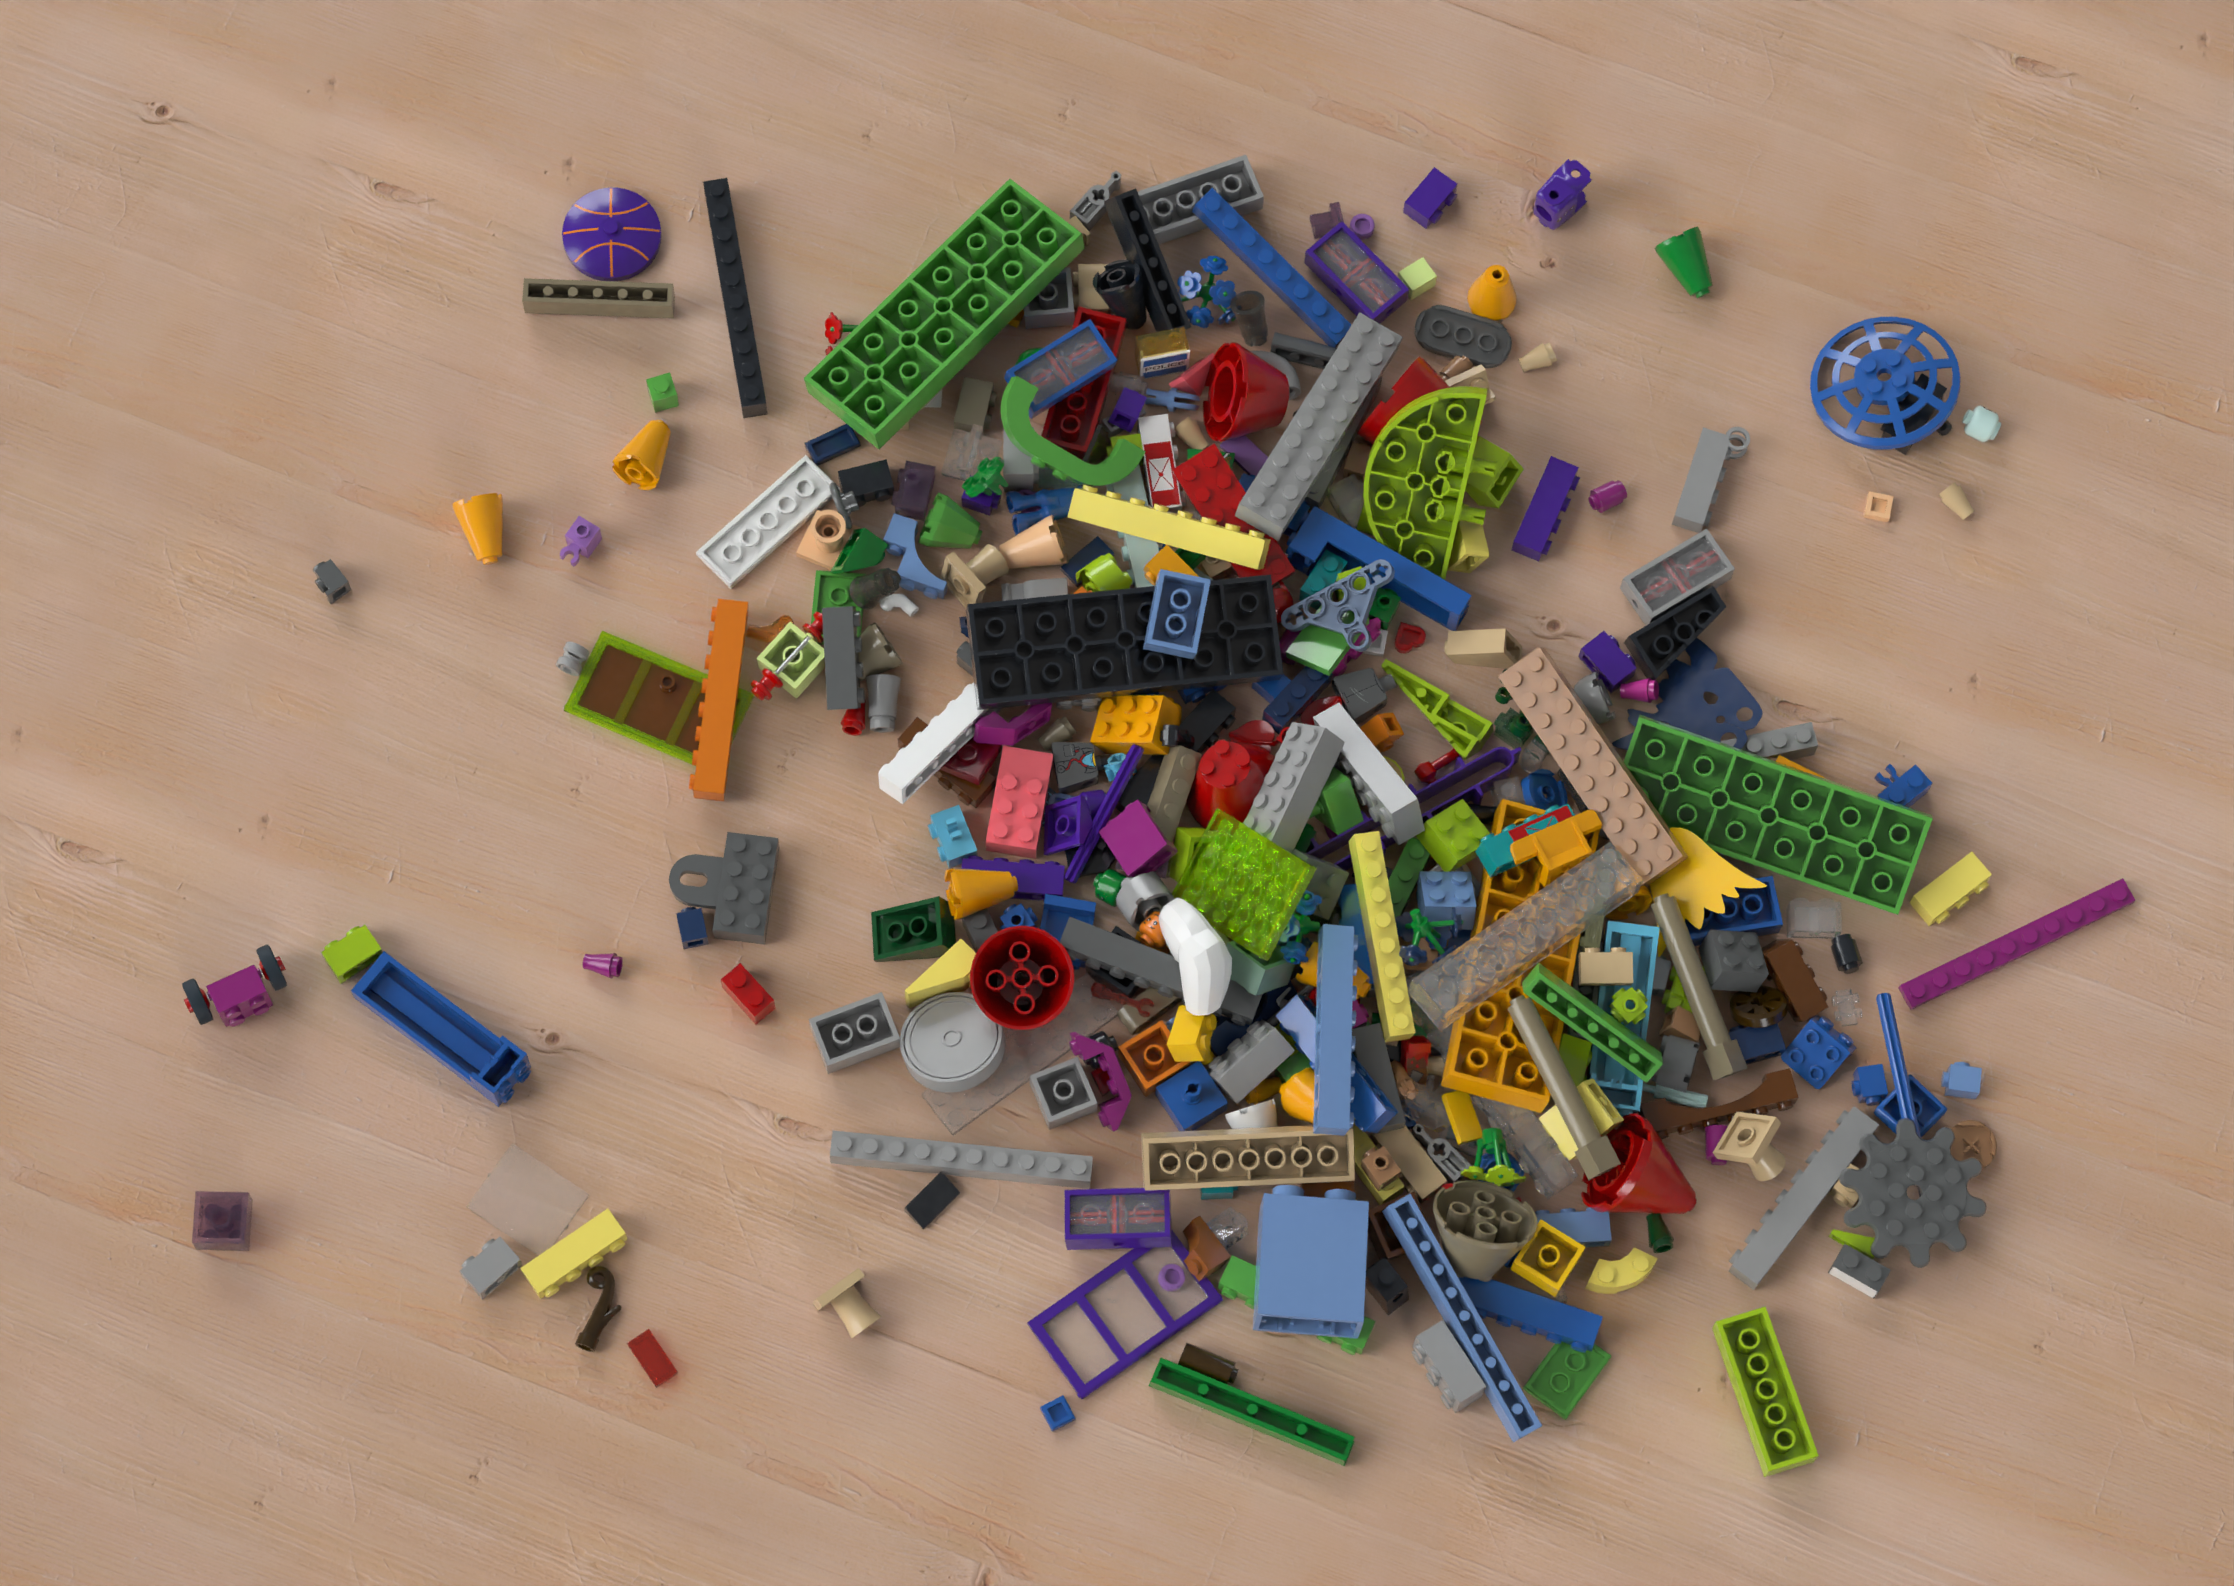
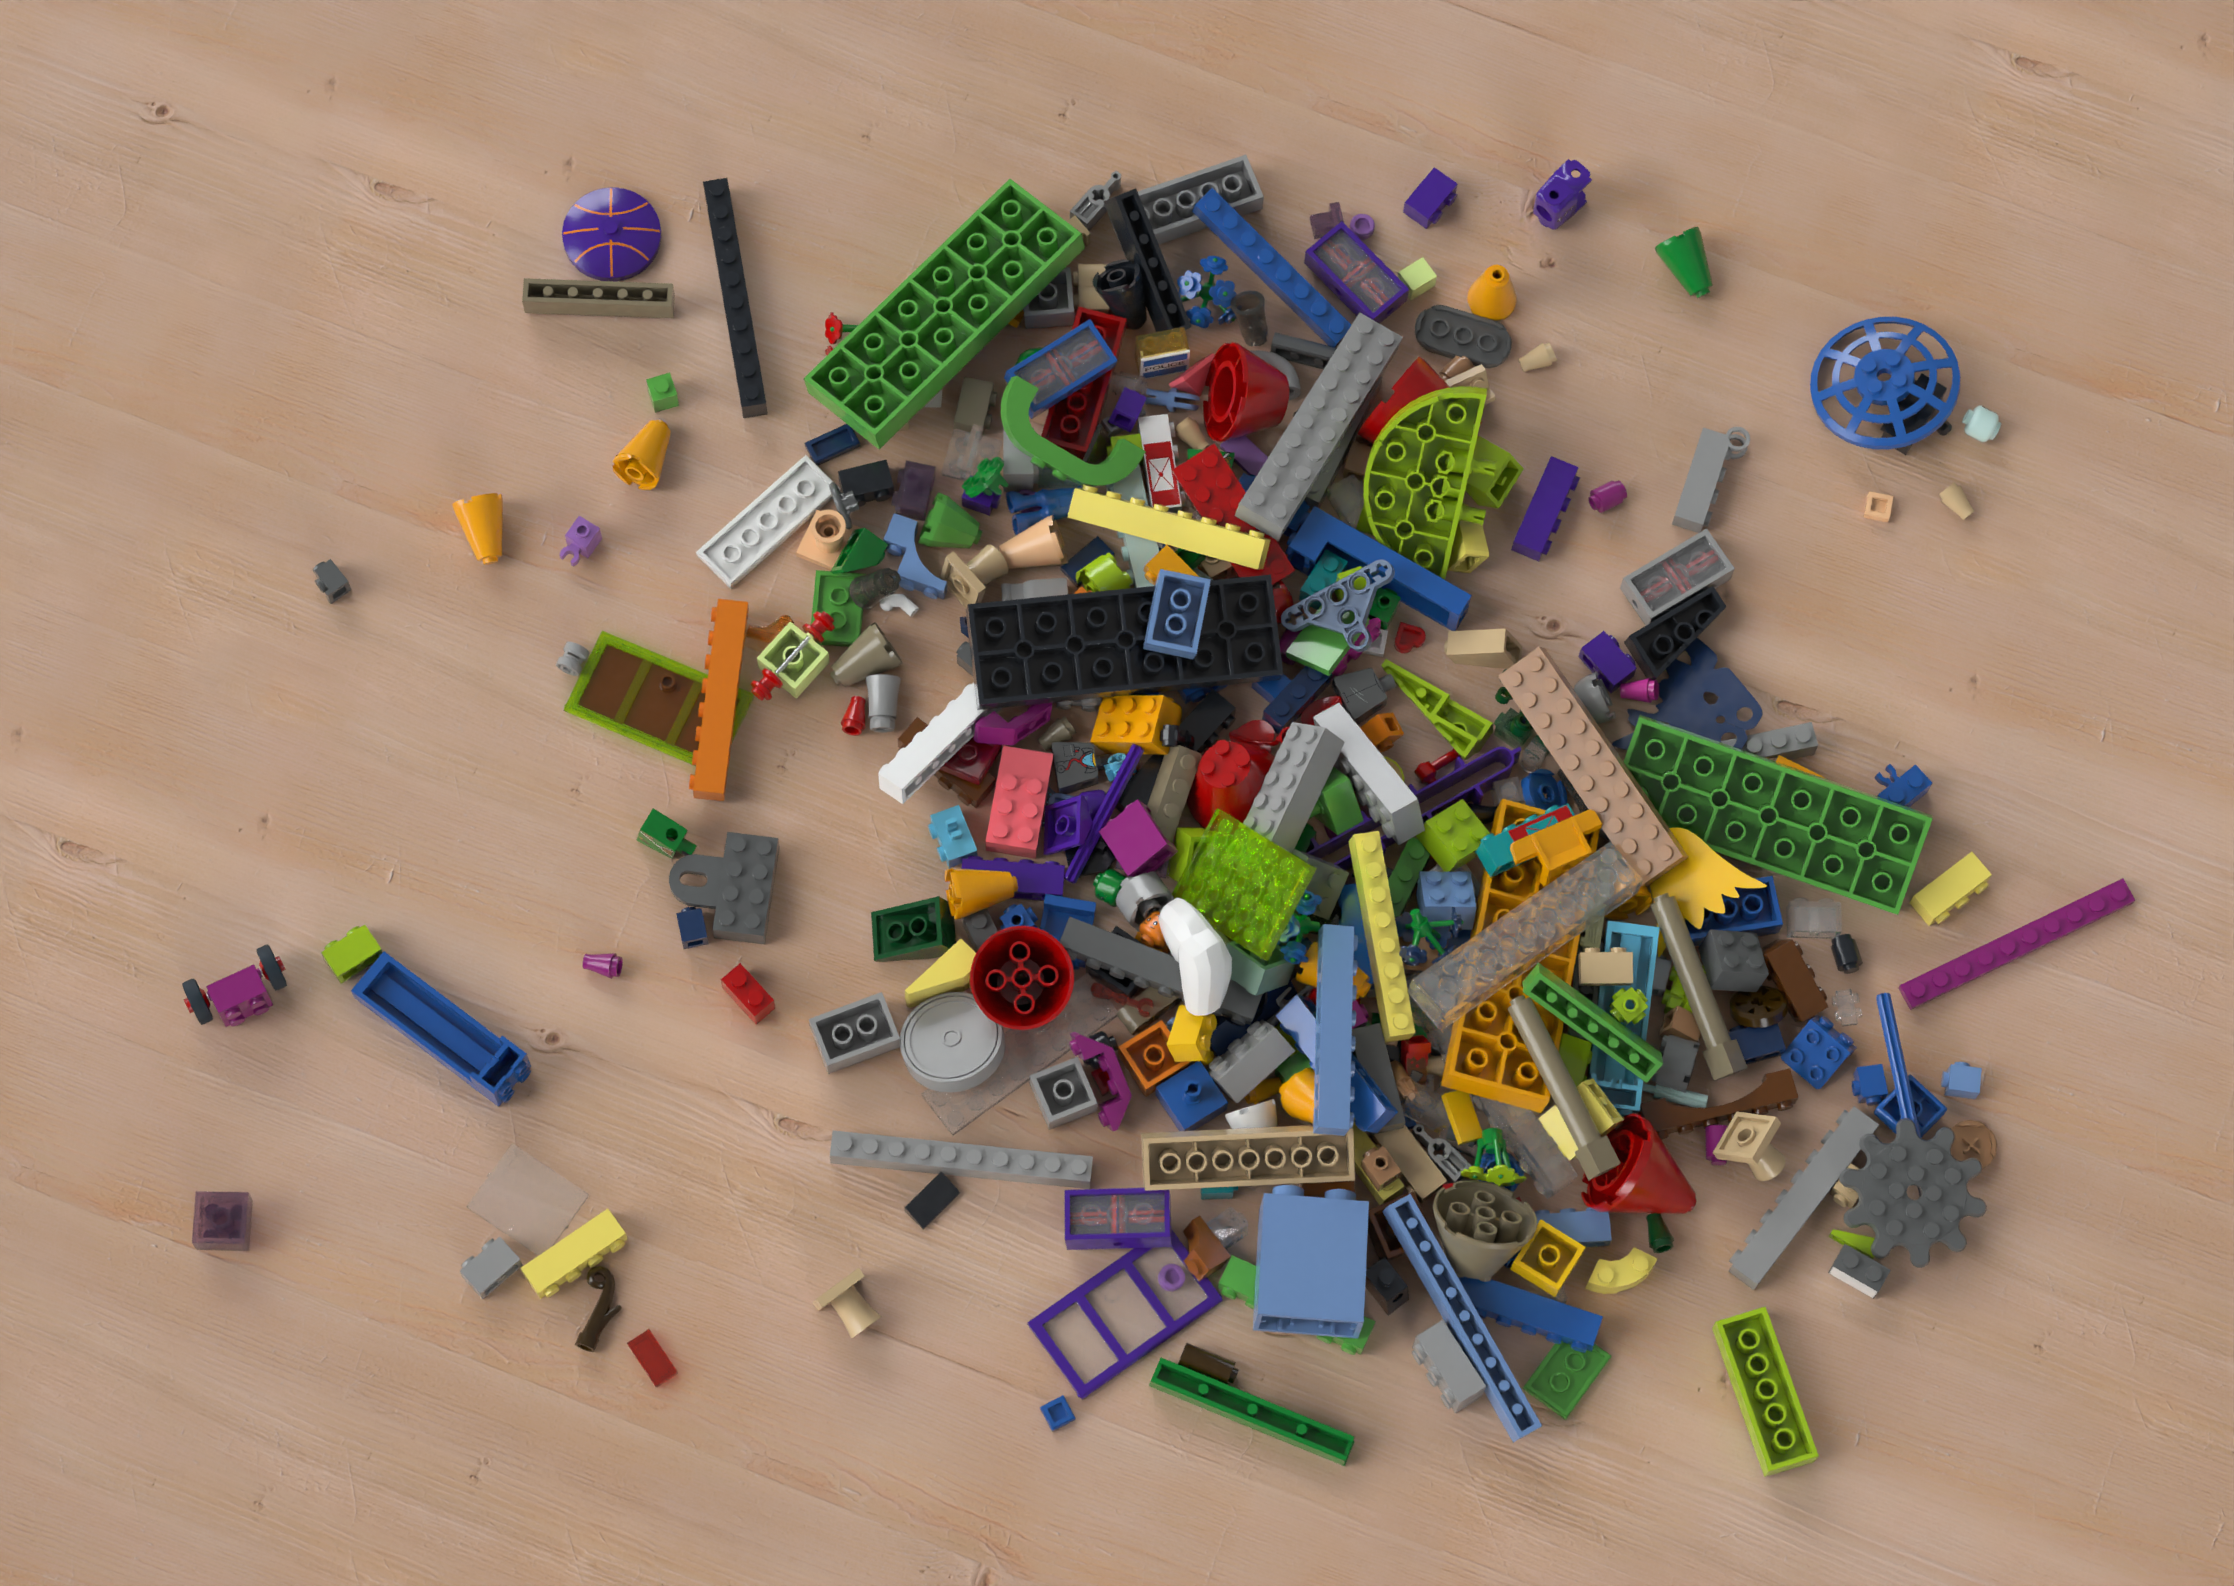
dark grey brick [822,606,865,710] -> none
none -> green torso [636,808,697,859]

